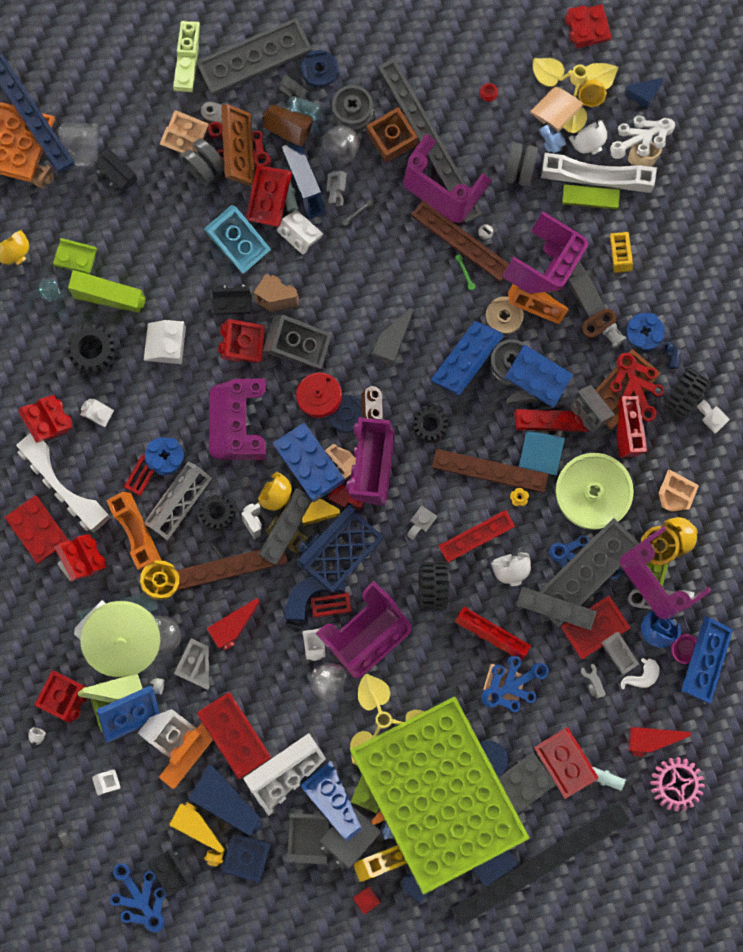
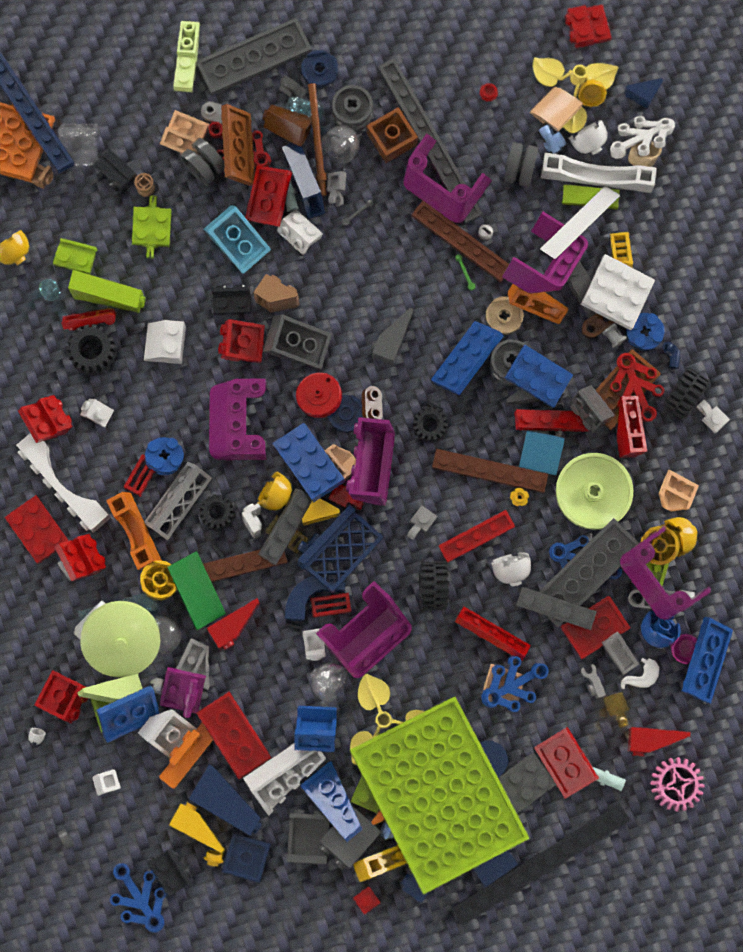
none -> red plate [62,308,116,331]
none -> lime plate [132,196,171,259]
none -> medium nougat wheel [135,173,155,197]
none -> magenta plate [159,667,206,718]
none -> green window [167,551,226,630]
none -> blue panel [294,706,337,752]
none -> dark orange bar [308,83,327,196]
none -> white sticker [540,186,620,259]
none -> white plate [581,254,655,330]
none -> clear yellow plate [603,692,629,728]

